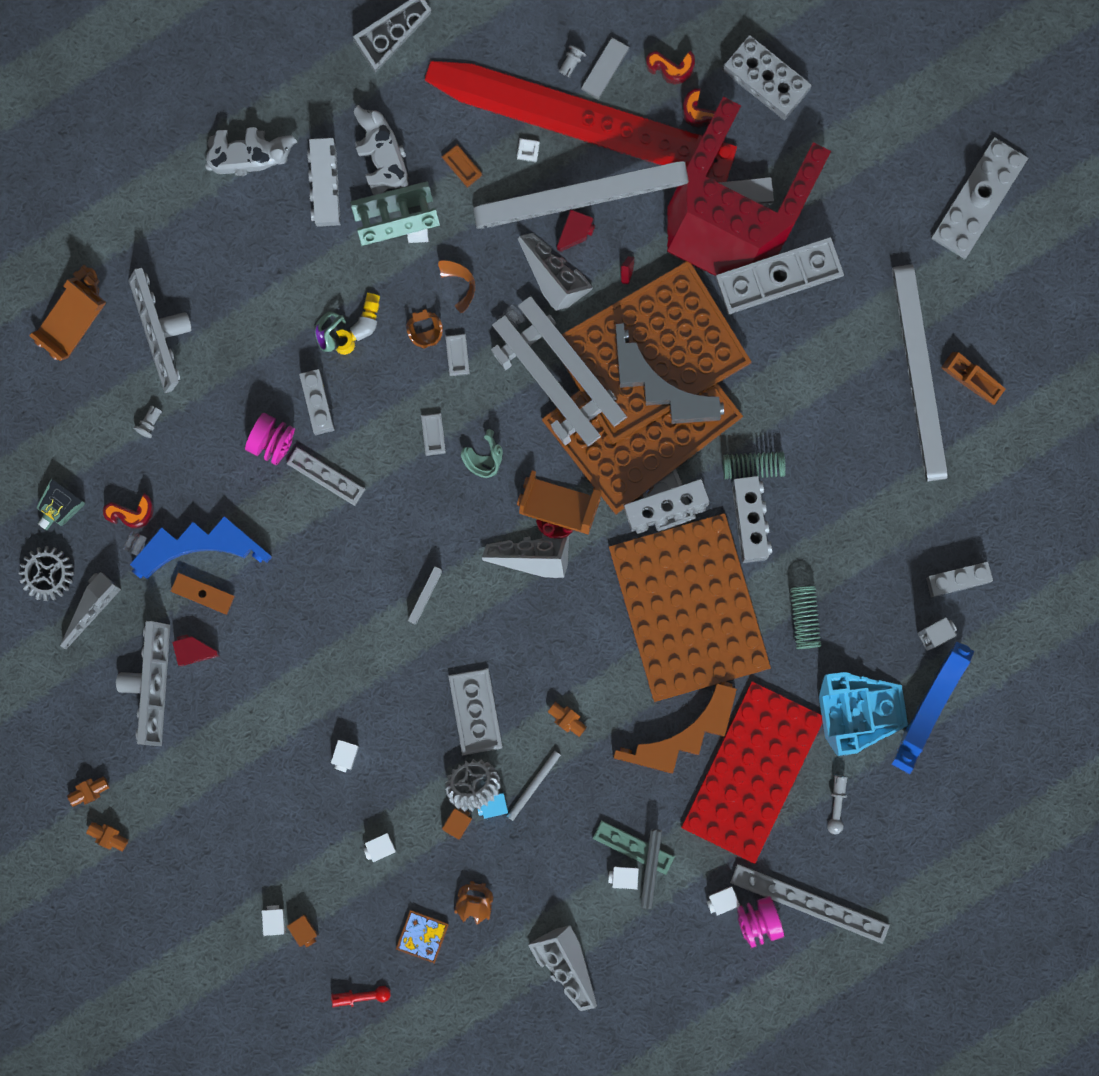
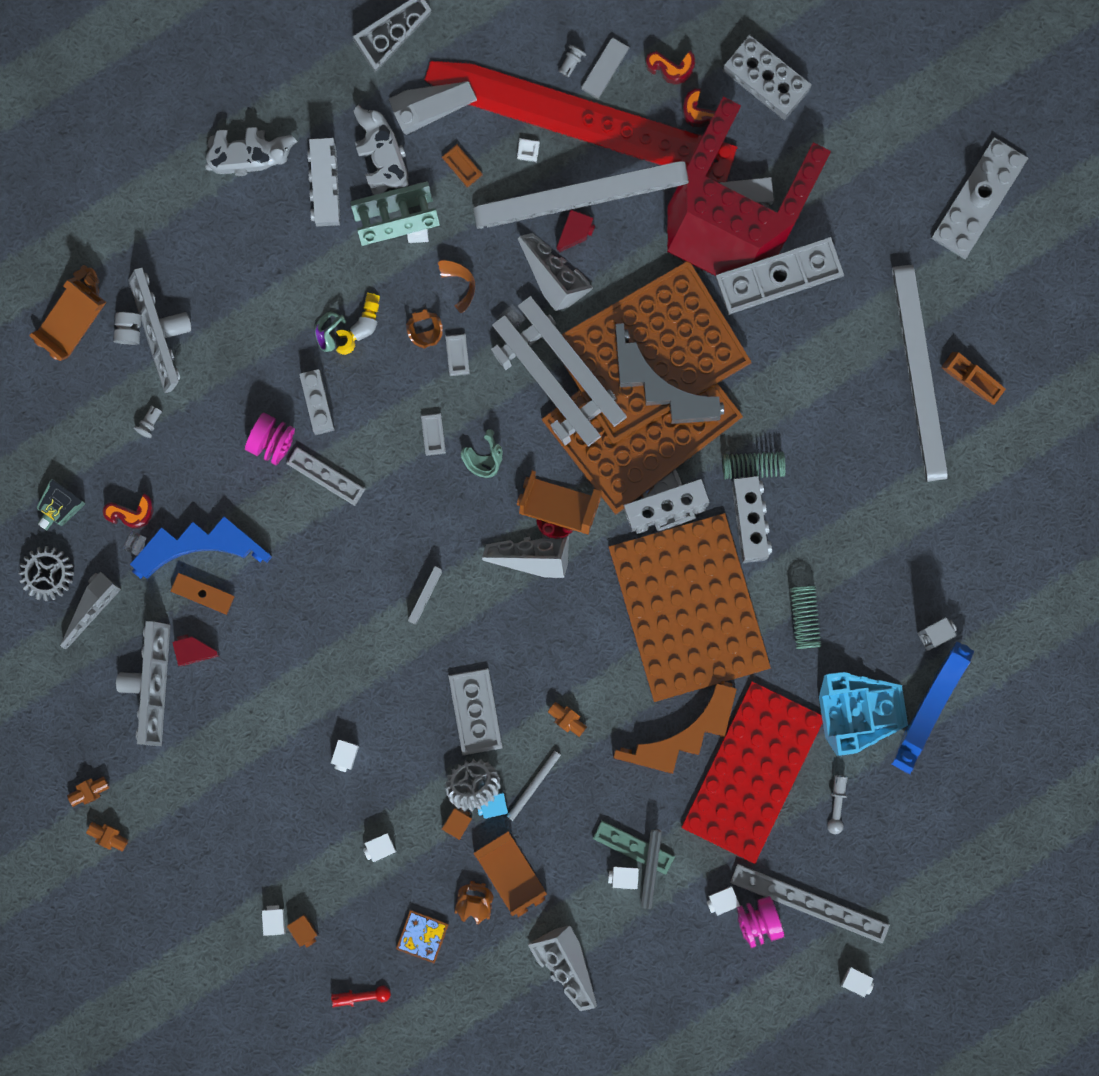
dark red tile [621,256,635,284] -> none
light grey brick [926,562,993,598] -> none
none -> light grey wheel [113,312,142,345]
none -> light grey wedge [389,82,477,135]
none -> dark orange panel [474,832,547,917]
none -> white brick [841,967,874,997]

